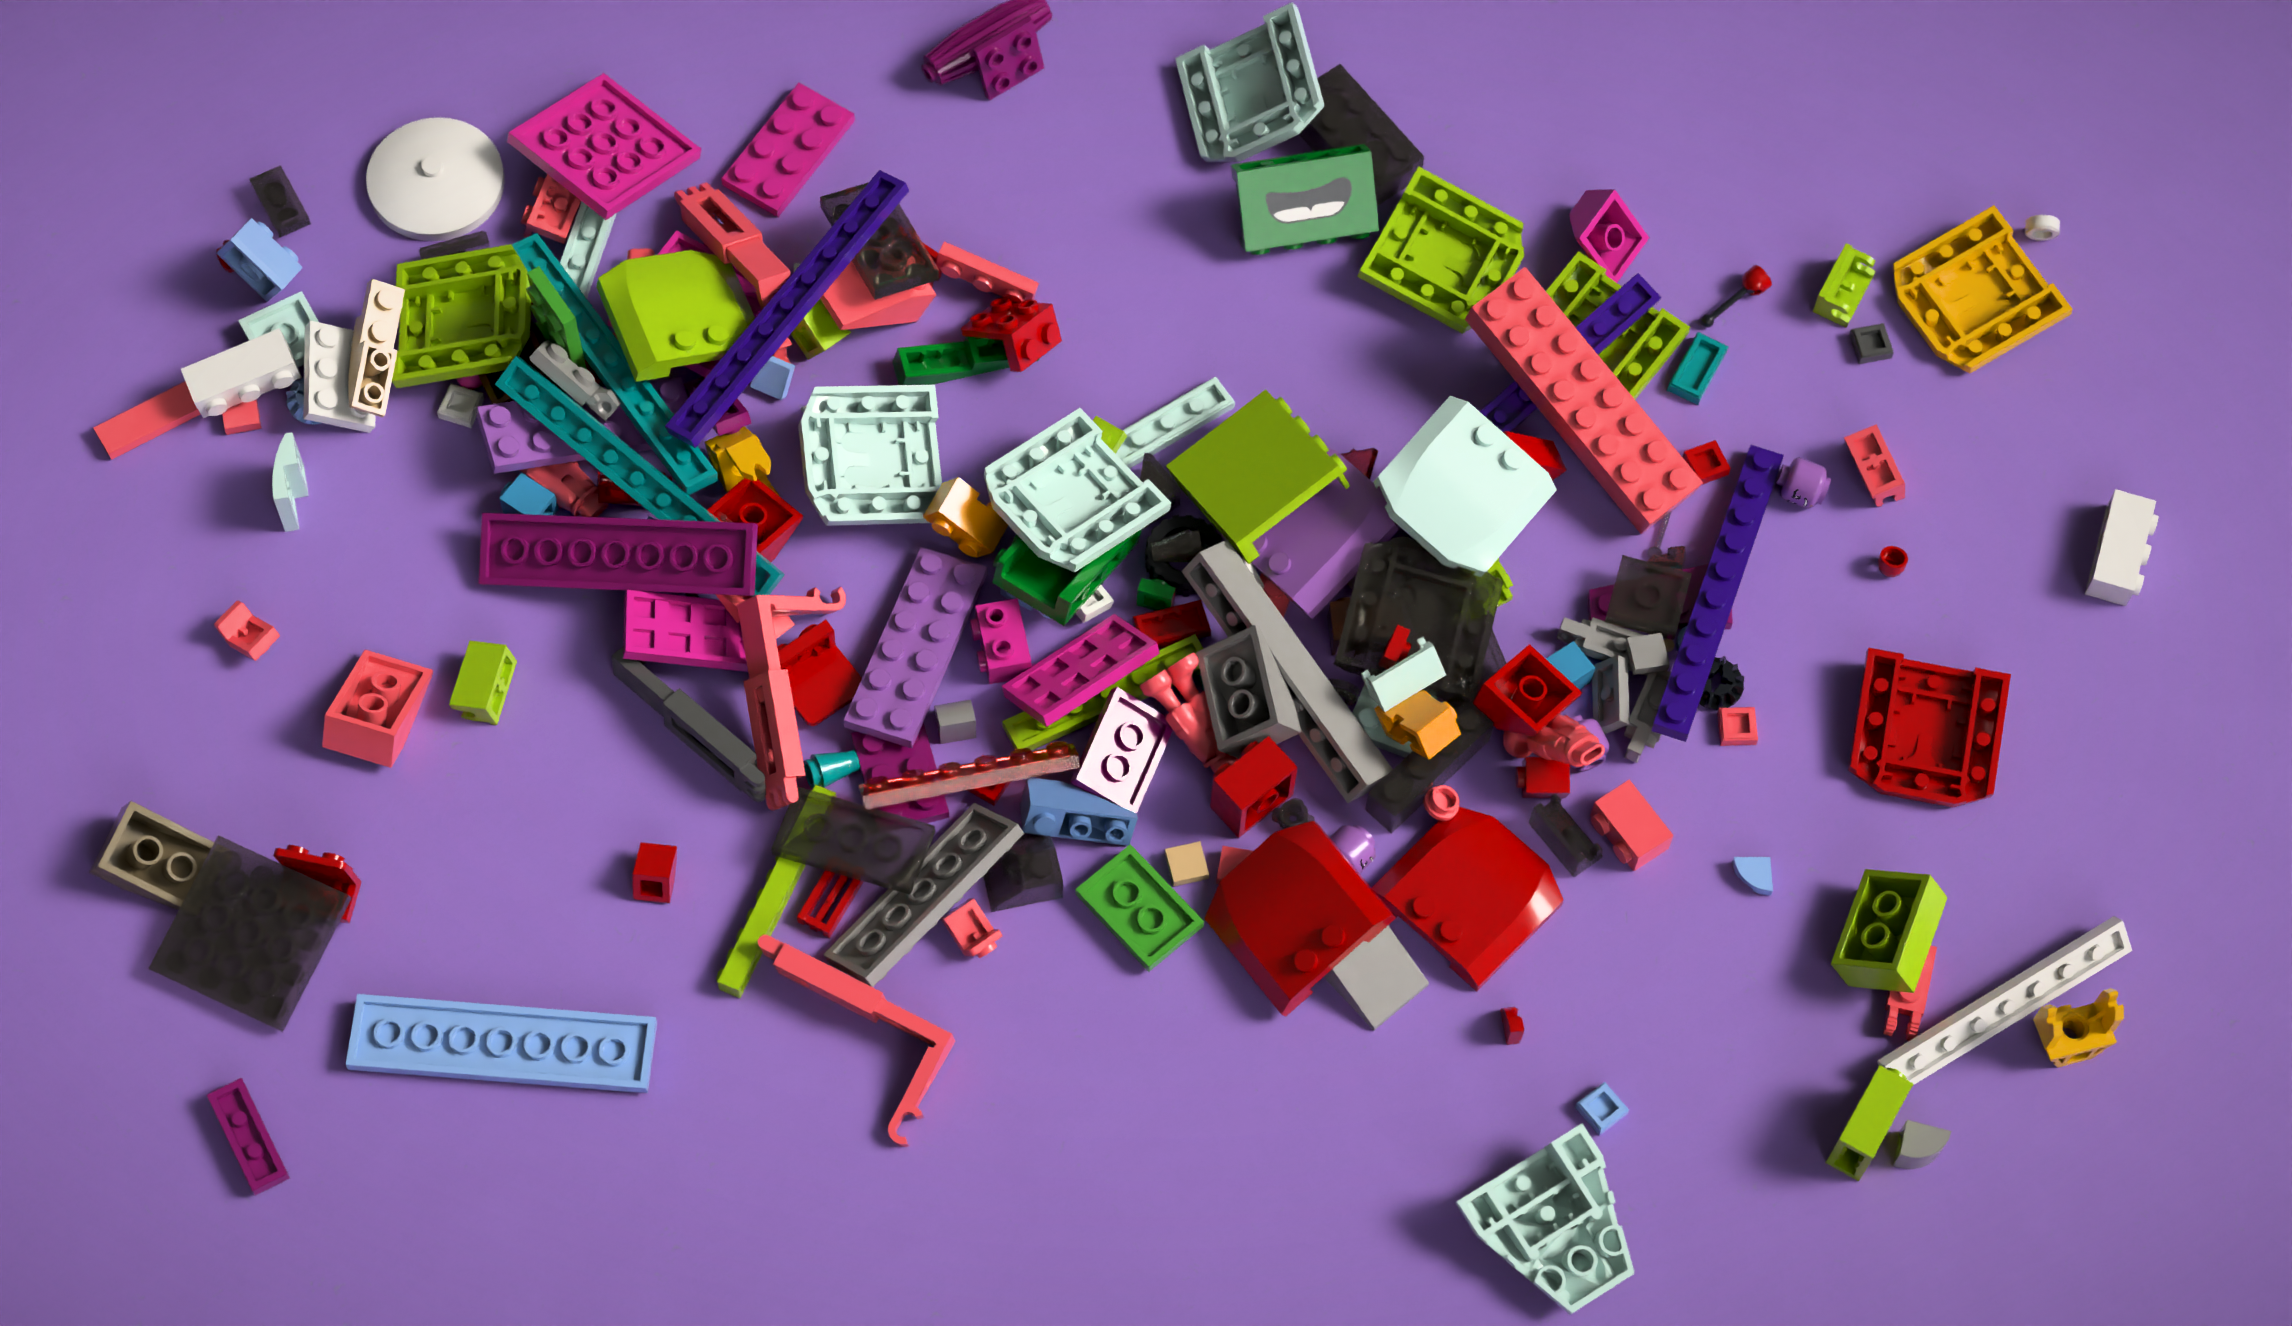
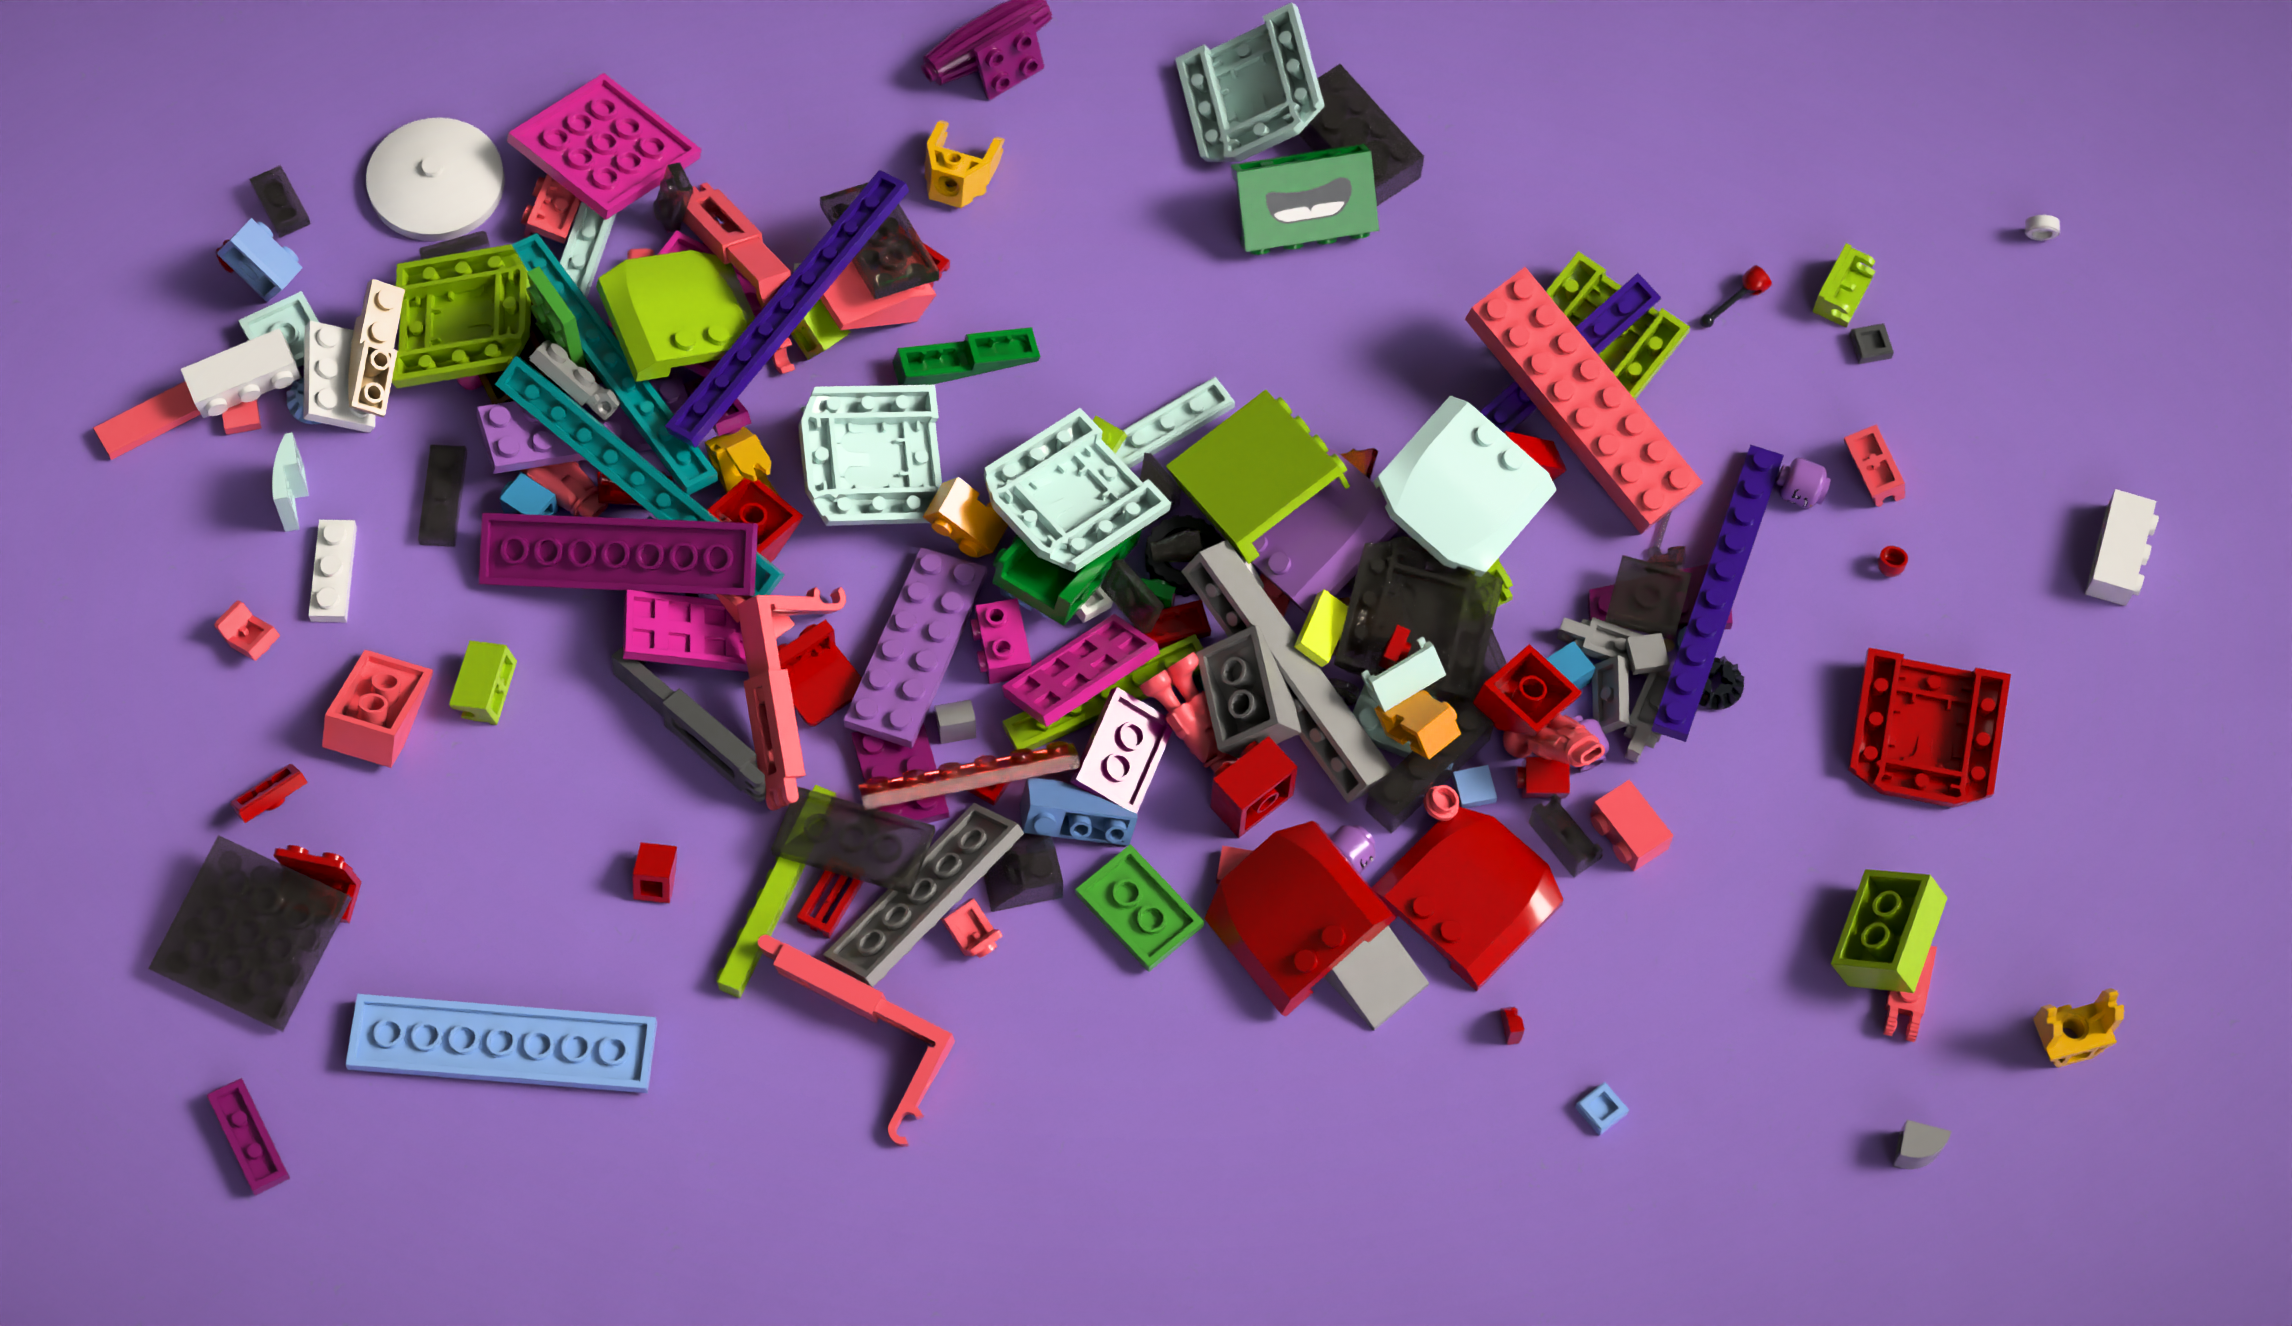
dark tan slope [89,801,231,917] -> none
white tile [437,383,484,428] -> none
dark pink plate [721,82,855,217] -> none
light blue tile [750,356,795,400] -> none
teal cone [803,750,860,788] -> none
coral plate [935,241,1039,302] -> none
red bracket [961,297,1062,372] -> none
tan tile [1165,841,1209,887] -> none
clear smoke plate [1271,798,1315,829] -> none
lime wedge [1357,166,1524,334] -> none
light aqua wedge [1456,1123,1634,1314] -> none
dark pink slope [1569,189,1649,283] -> none
teal tile [1667,332,1729,405] -> none
red plate [1682,440,1731,485] -> none
coral tile [1717,707,1758,746] -> none
light blue tile [1732,857,1773,896] -> none
lime brick [1826,1065,1913,1181] -> none
white plate [1877,916,2132,1085] -> none
yellow wedge [1893,205,2072,373] -> none
none -> red plate [230,764,308,823]
none -> white plate [309,520,357,623]
none -> clear smoke plate [418,445,467,547]
none -> clear smoke plate [653,162,693,233]
none -> yellow piece [924,120,1005,208]
none -> clear smoke plate [1101,559,1164,634]
none -> neon yellow tile [1294,589,1352,667]
none -> light blue tile [1452,765,1497,808]

